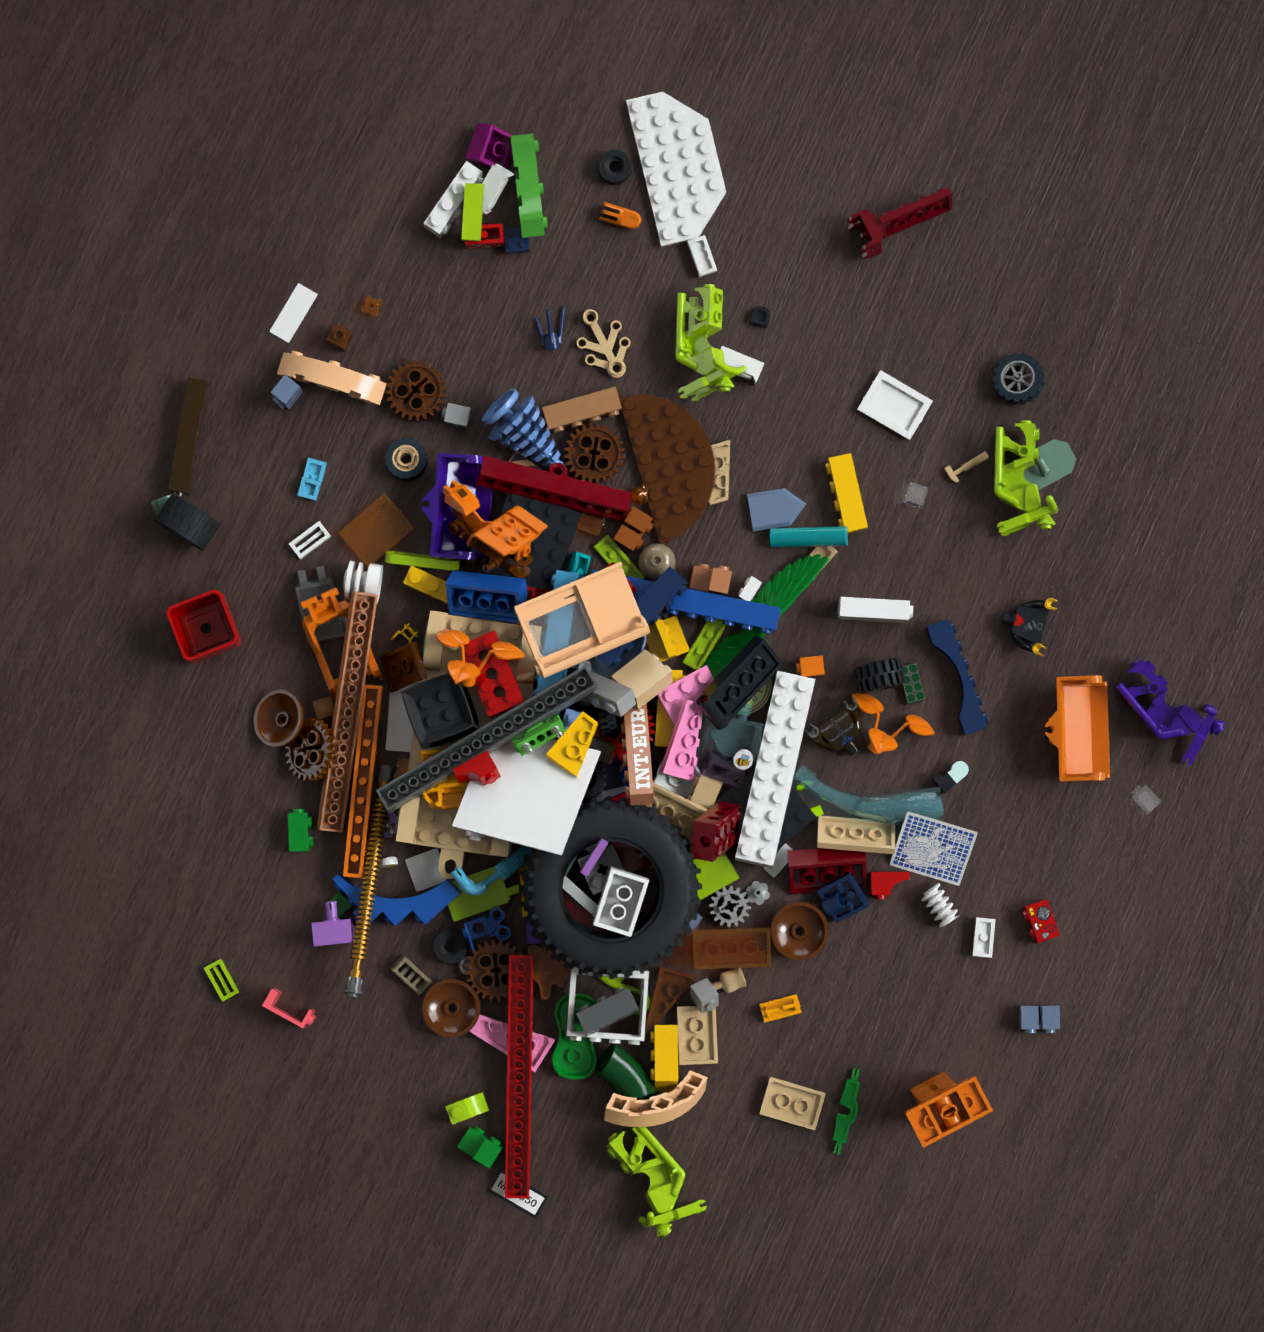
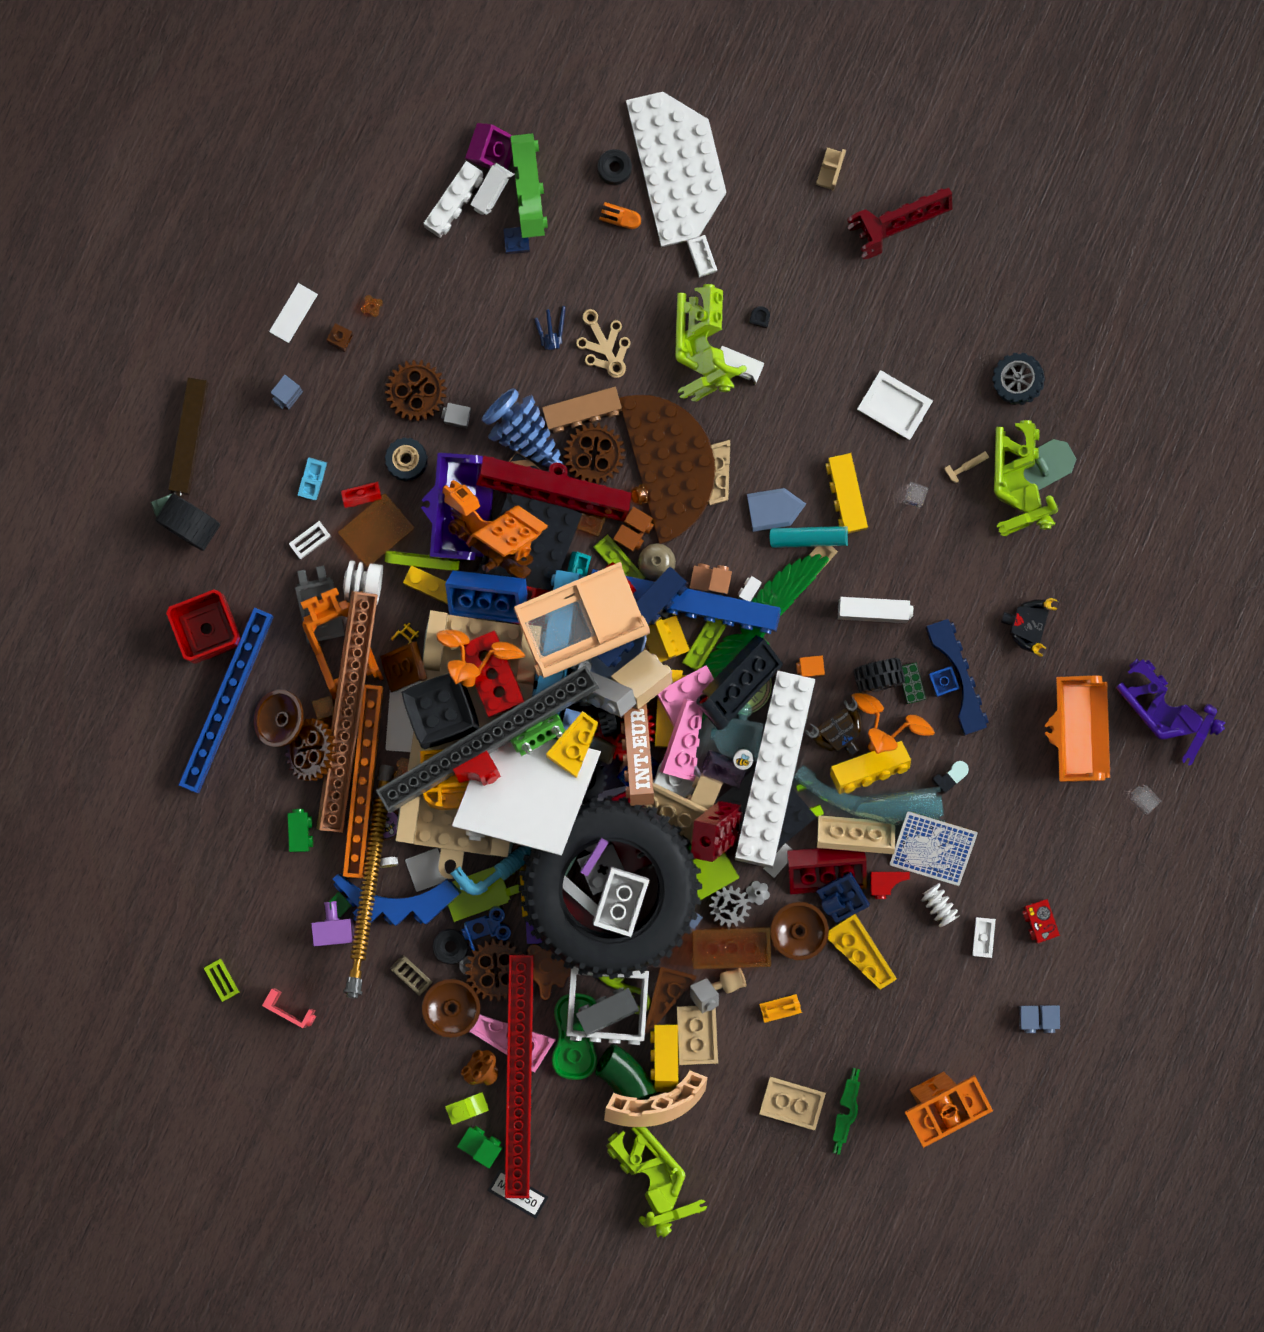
light nougat brick [277,351,387,405] -> none
lime tile [461,183,484,242] -> none
red brick [465,224,504,249] -> none
none -> blue brick [179,608,274,793]
none -> red plate [341,482,382,508]
none -> dark orange plate [461,1050,498,1085]
none -> tan panel [816,148,846,190]
none -> yellow wing [828,914,897,990]
none -> yellow brick [830,741,911,794]
none -> blue piece [928,666,960,697]

